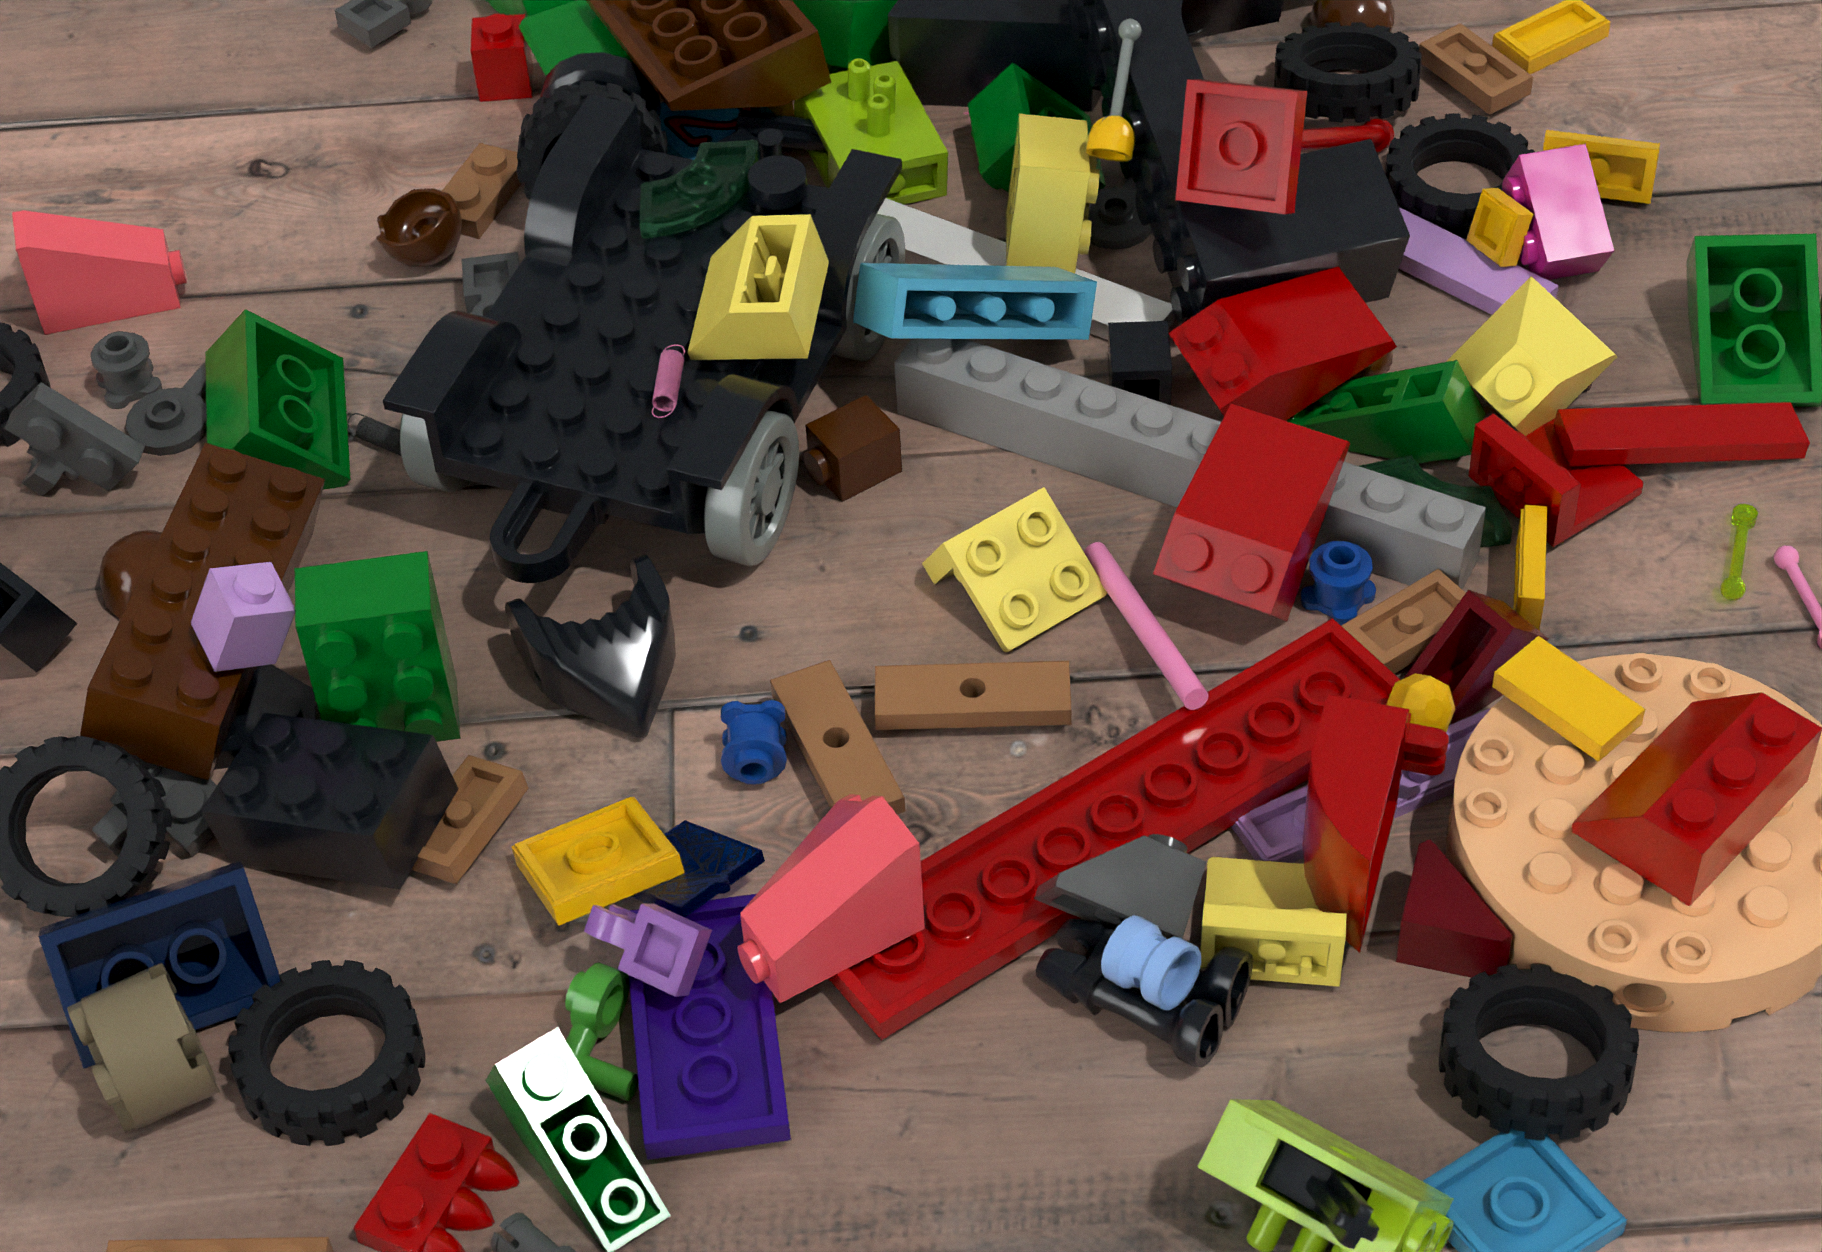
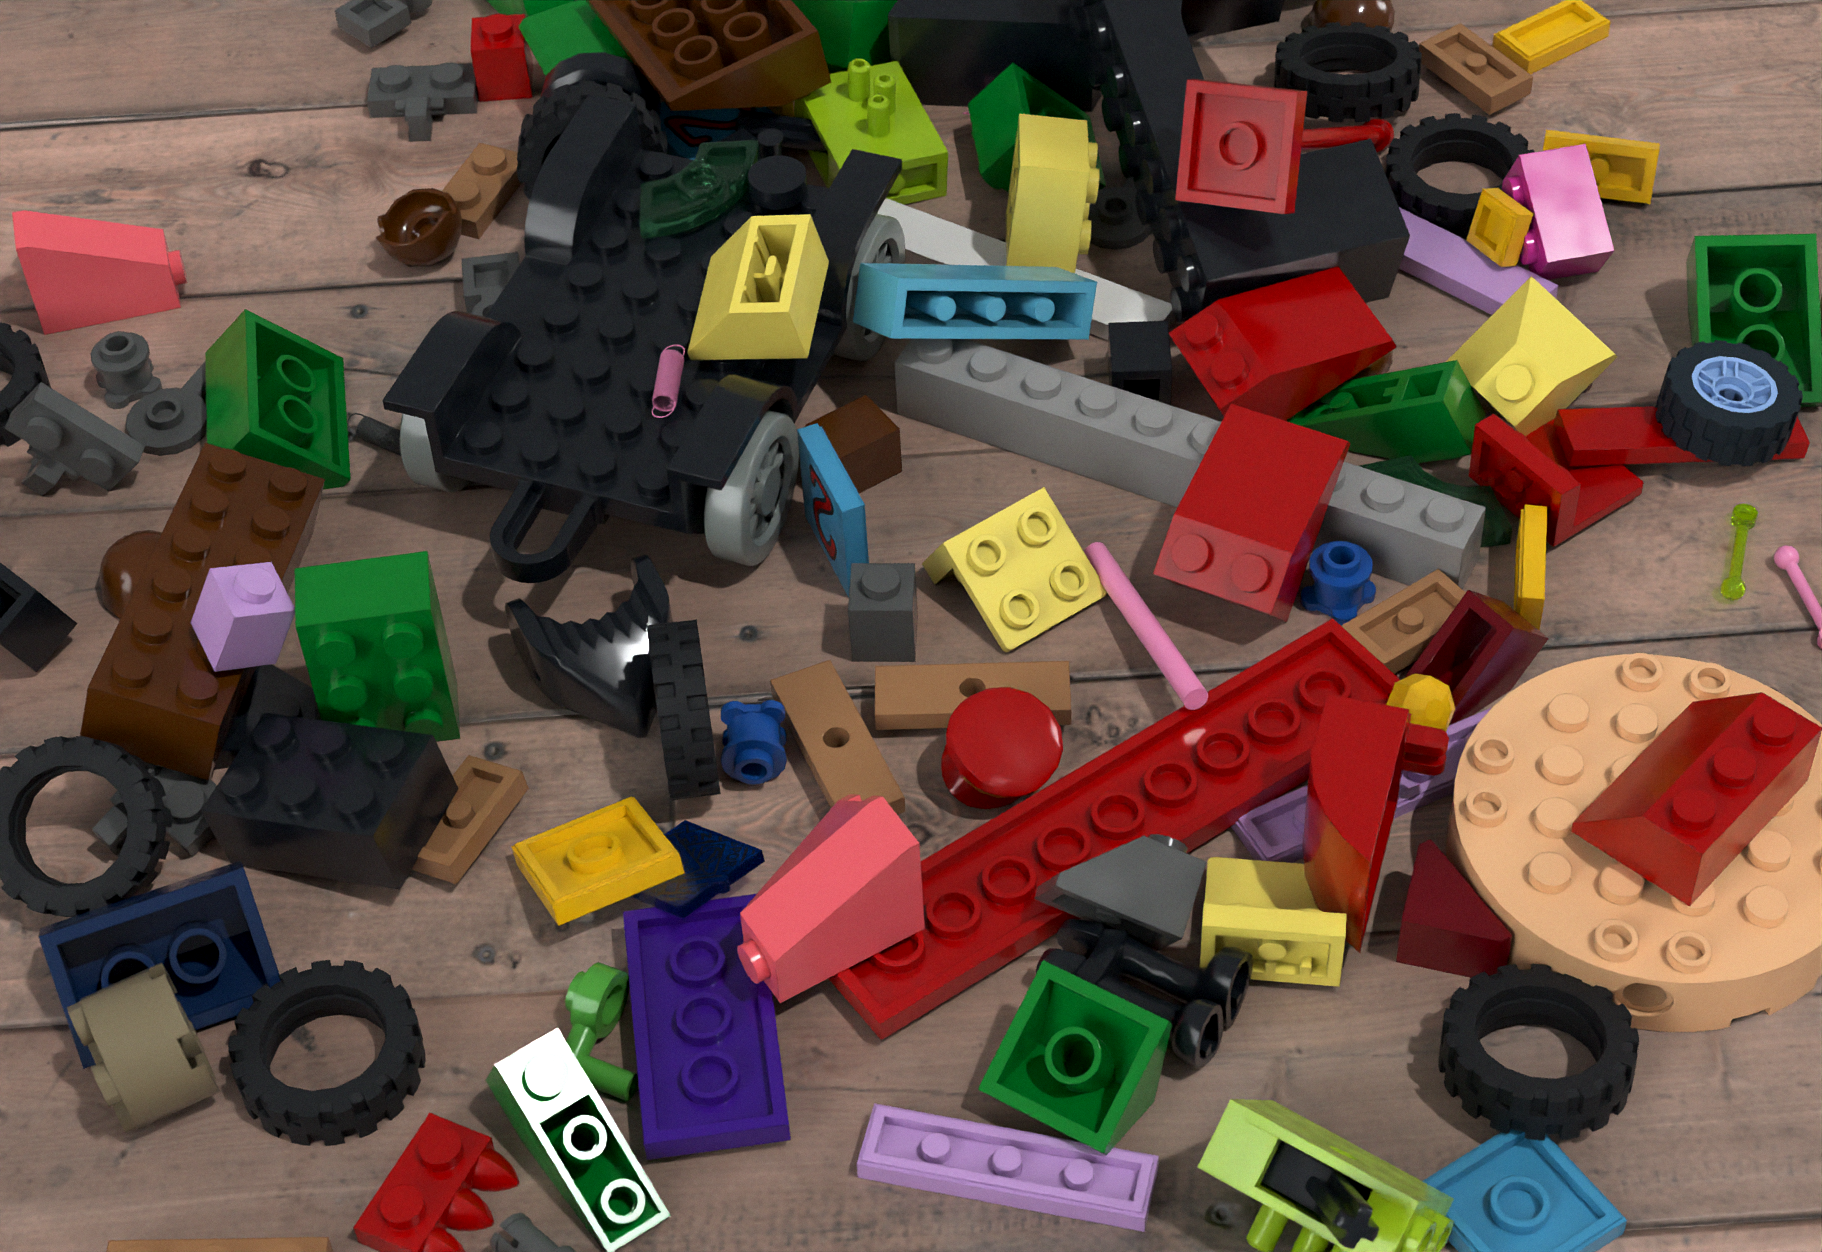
medium lavender plate [584,904,712,997] -> none
hinge [1086,19,1142,162] -> none
light blue wheel [1101,915,1201,1011] -> none
yellow tile [1492,636,1645,762] -> none
none -> dark grey hinge [367,62,478,142]
none -> black tyre [647,619,721,801]
none -> dark azure tile [797,423,869,598]
none -> dark grey brick [848,563,918,662]
none -> lavender tile [857,1103,1159,1232]
none -> red piece [941,687,1063,809]
none -> green slope [978,960,1172,1155]
none -> black wheel [1655,340,1803,467]

